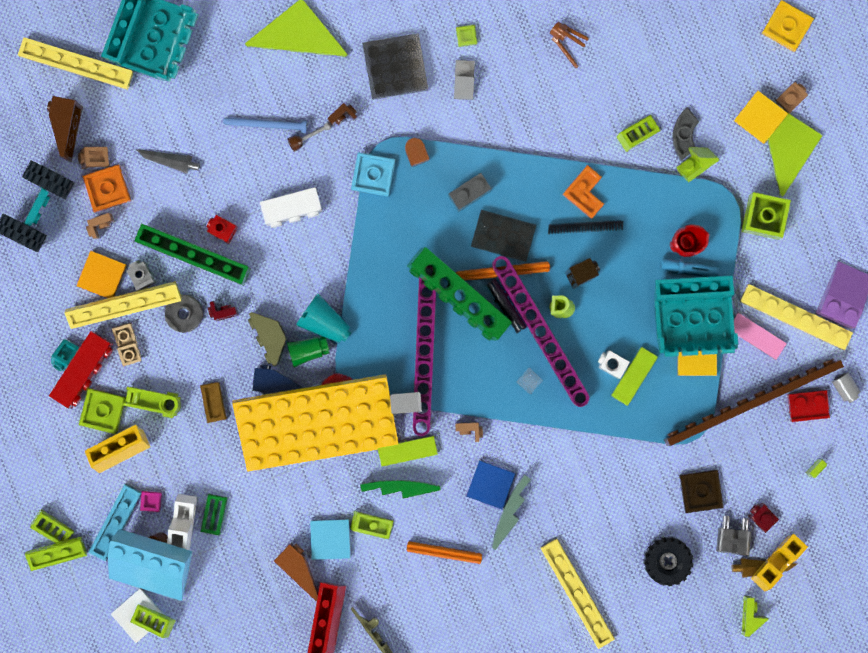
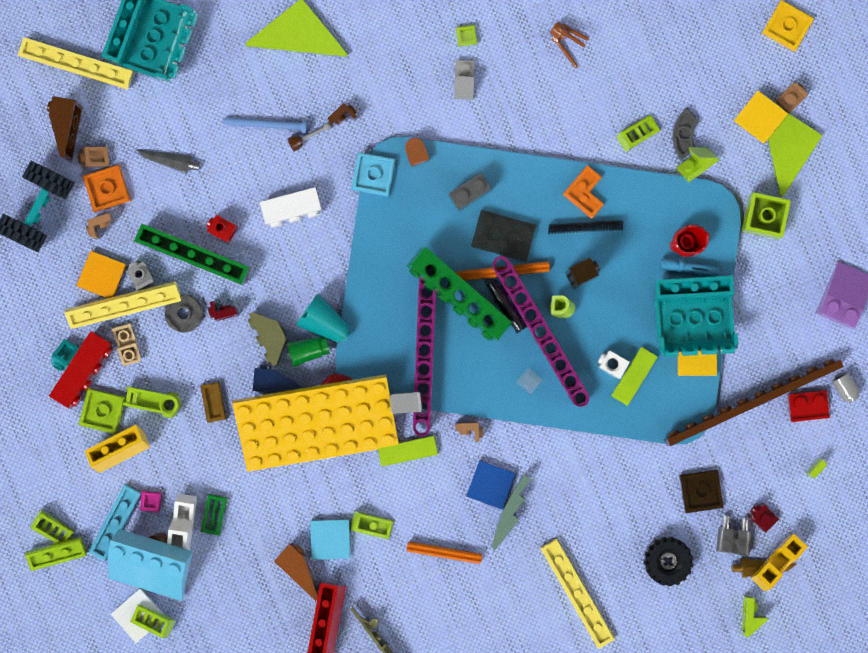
green slope [360,480,440,499] -> none
clear smoke plate [362,33,428,100] -> none
bright pink tile [734,313,787,360] -> none
light yellow plate [739,284,853,350] -> none

